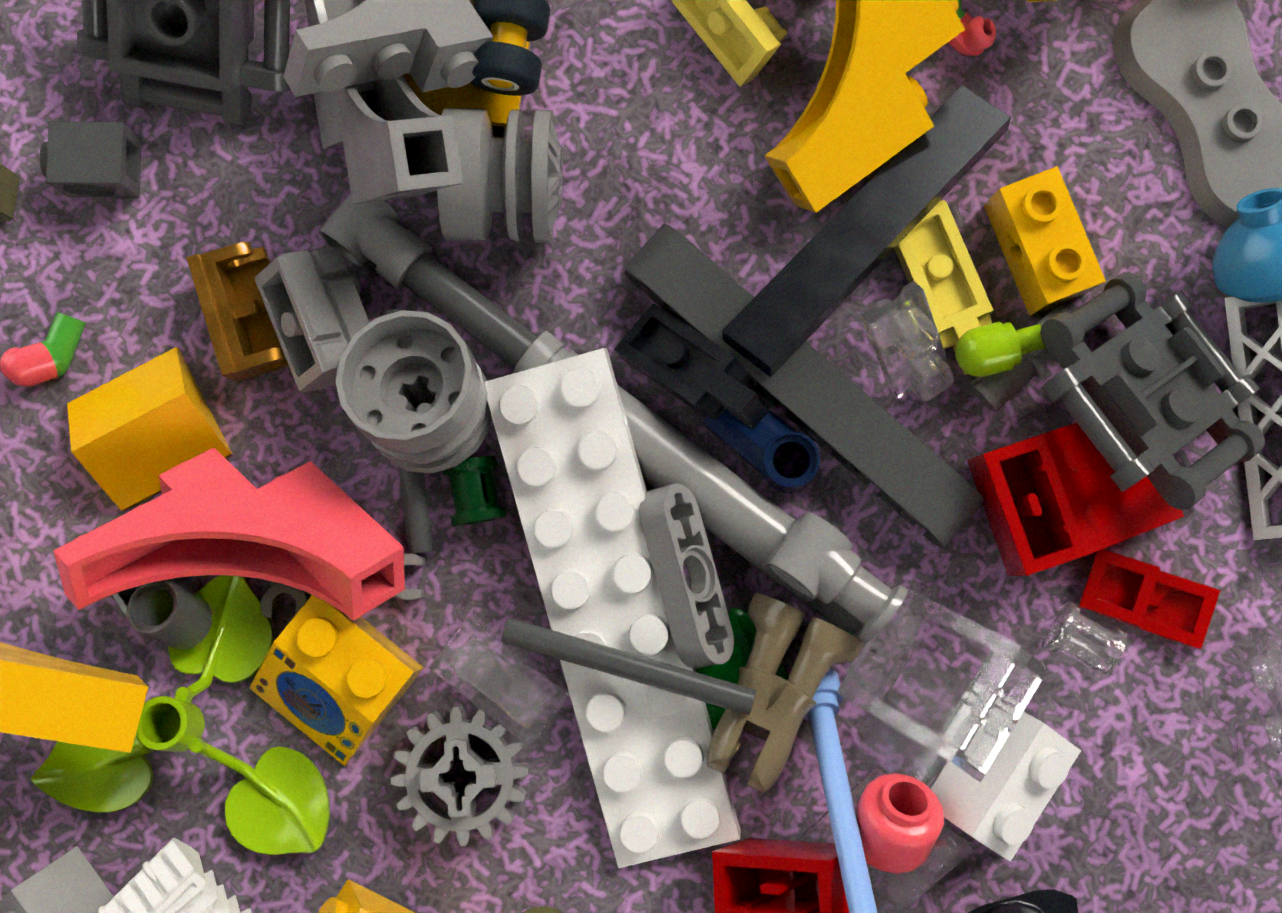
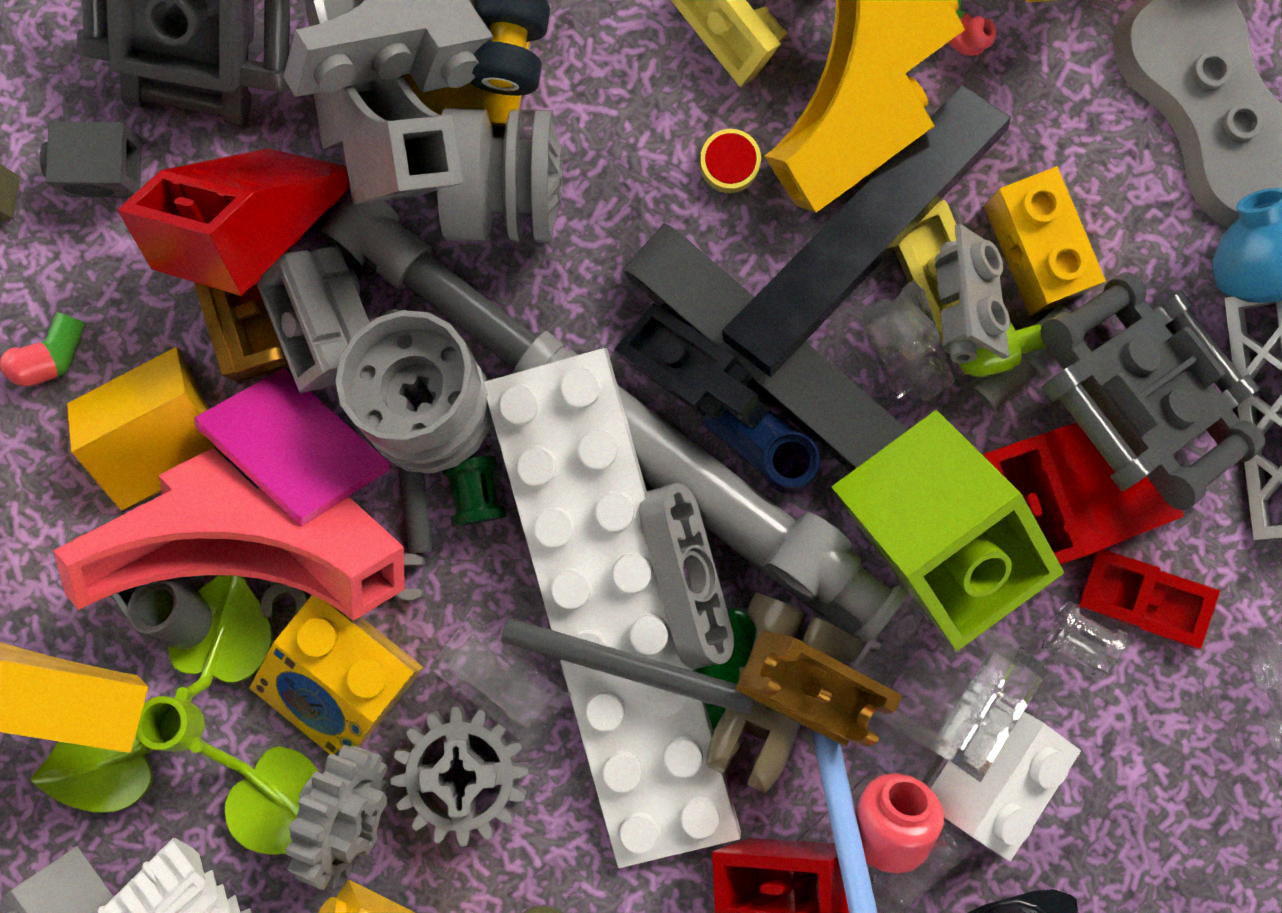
none -> red slope [117,148,350,296]
none -> dark pink piece [194,368,390,527]
none -> light grey gear [286,745,389,890]
none -> red tile [700,129,761,193]
none -> pearl gold hinge [735,630,902,747]
none -> lime slope [831,410,1064,652]
none -> light grey hinge [935,224,1010,364]

